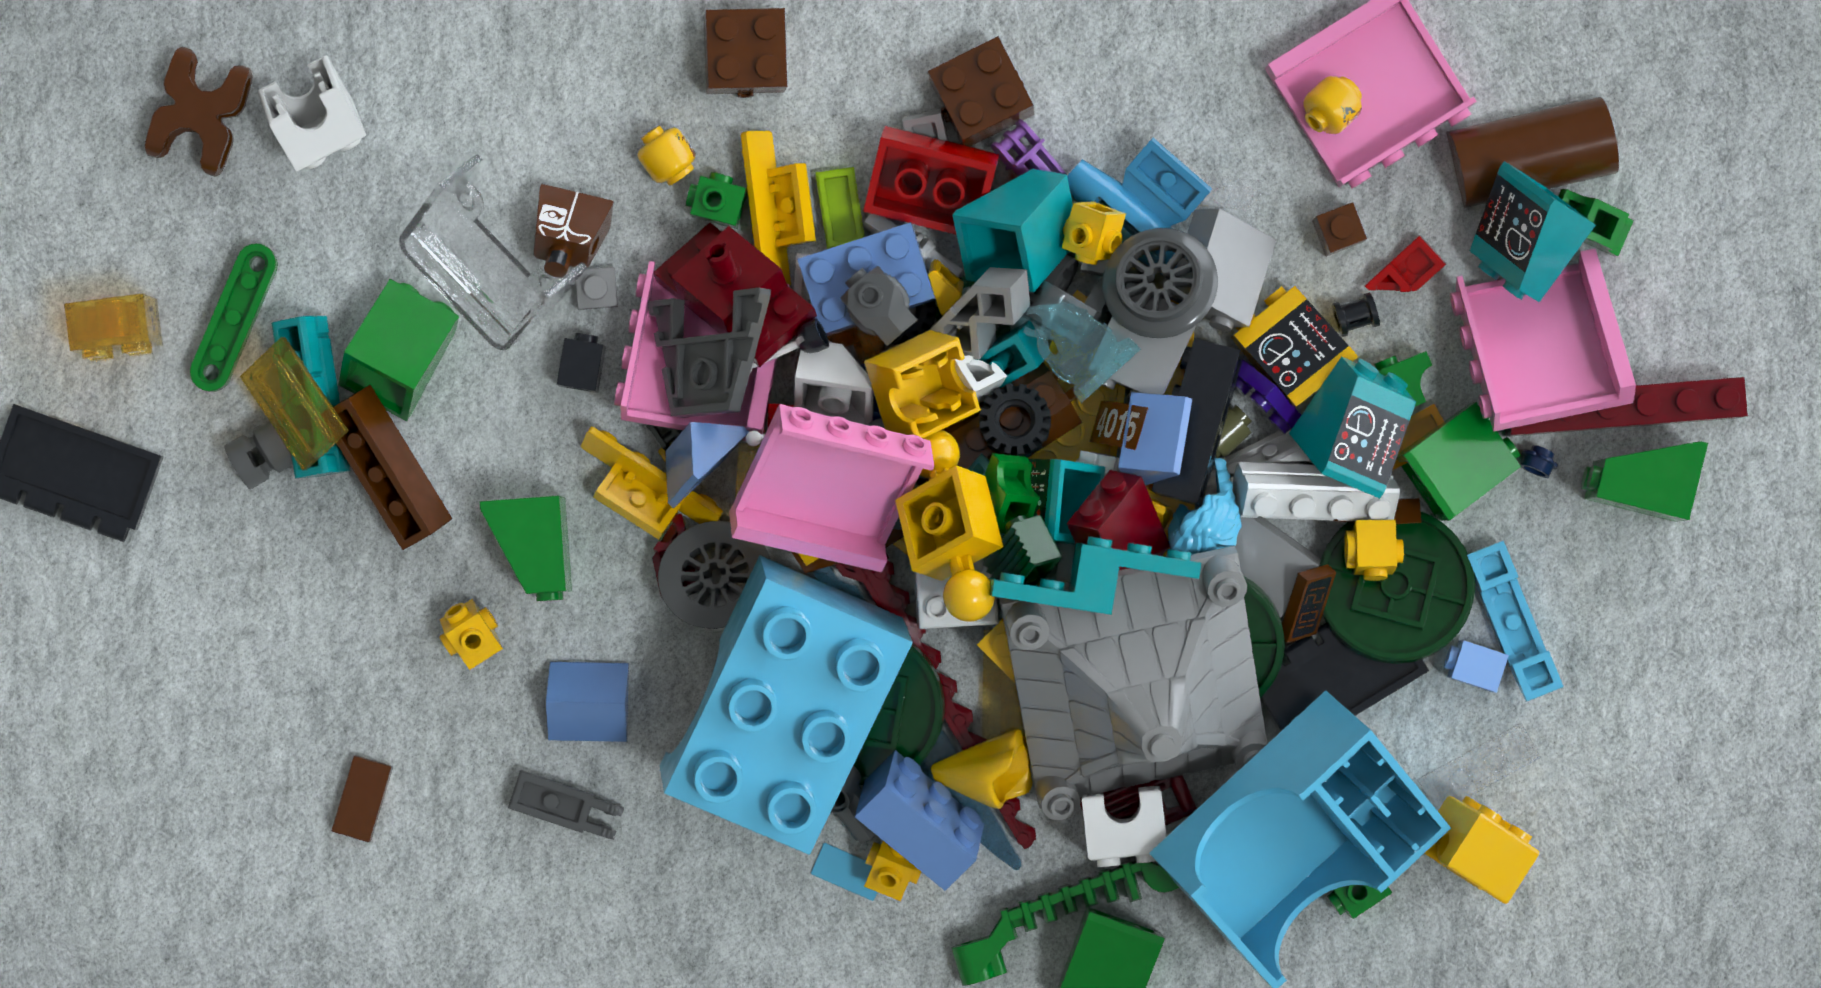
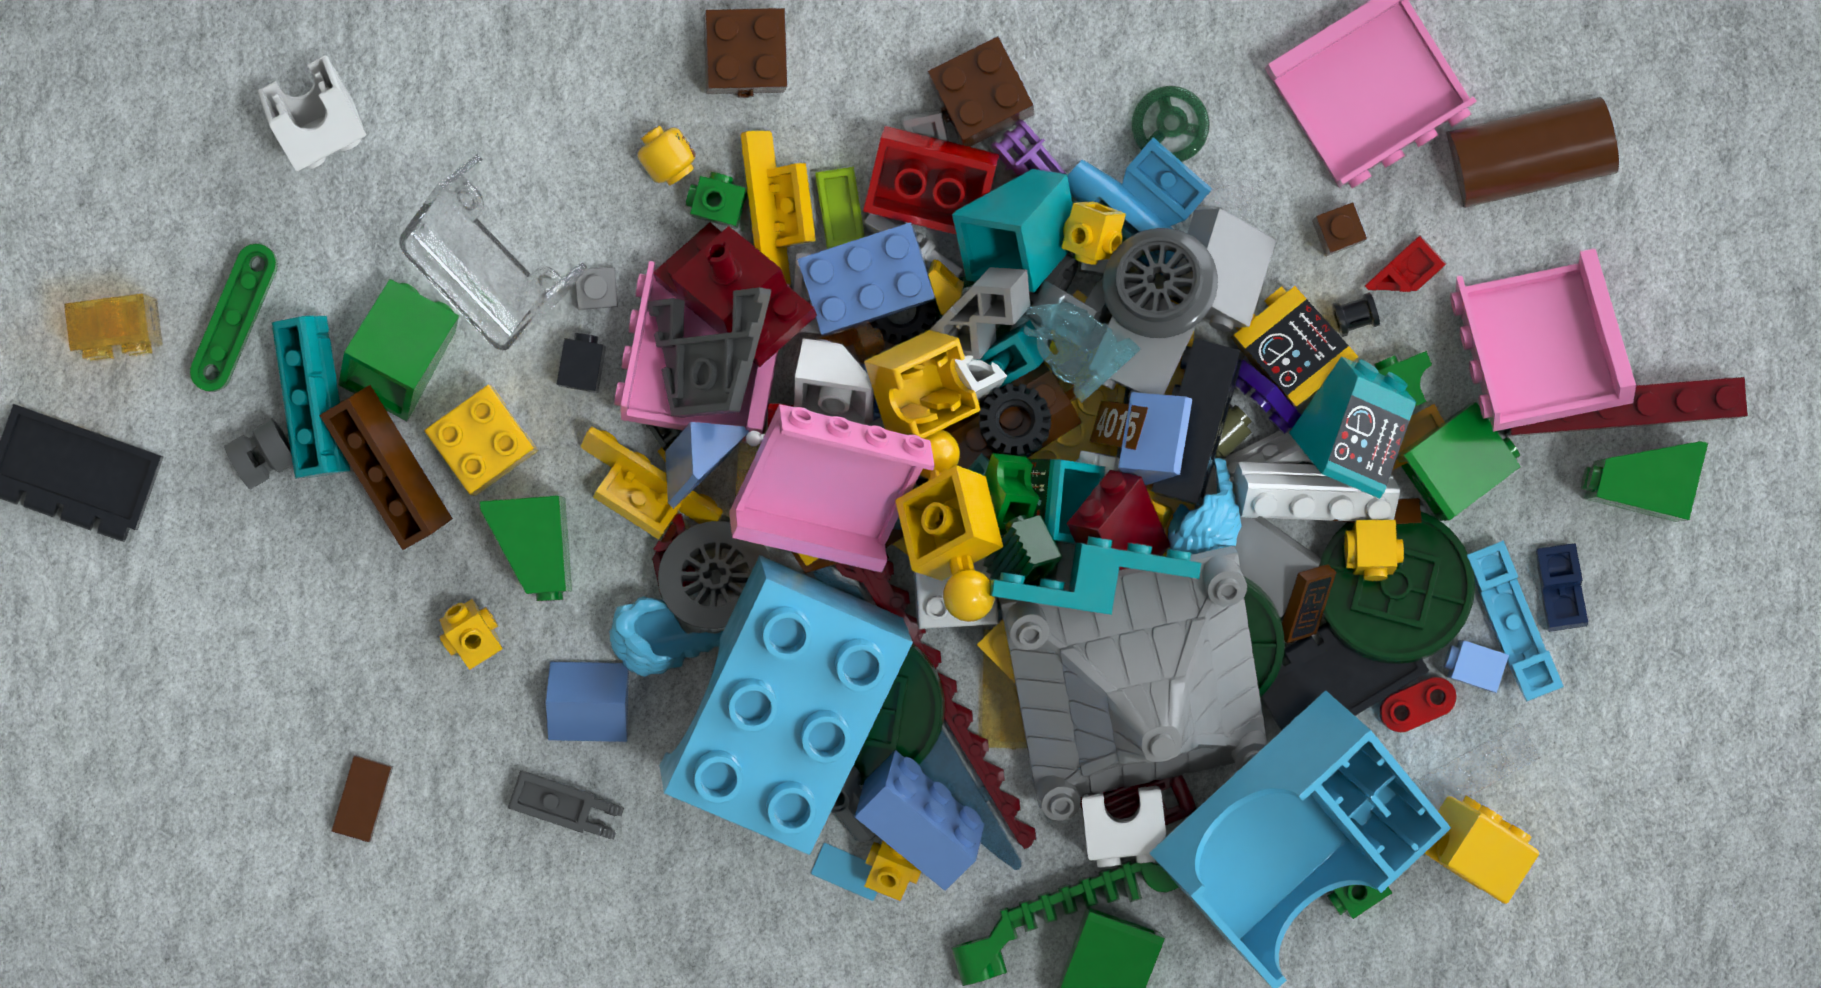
reddish brown piece [145,47,253,177] -> none
clear yellow piece [240,337,349,470] -> none
reddish brown torso [533,184,614,278] -> none
black hinge [750,318,829,373] -> none
dark grey hand [840,266,918,346] -> none
yellow hat [931,729,1033,809] -> none
yellow head [1303,76,1362,134] -> none
teal slope [1469,161,1596,302] -> none
dark blue plate [1520,445,1558,478] -> none
green brick [1558,189,1634,256] -> none
none -> yellow piece [424,384,539,496]
none -> medium azure hair [609,596,723,677]
none -> clear green piece [1132,86,1210,162]
none -> red plate [1380,677,1457,732]
none -> dark blue slope [1536,543,1588,632]

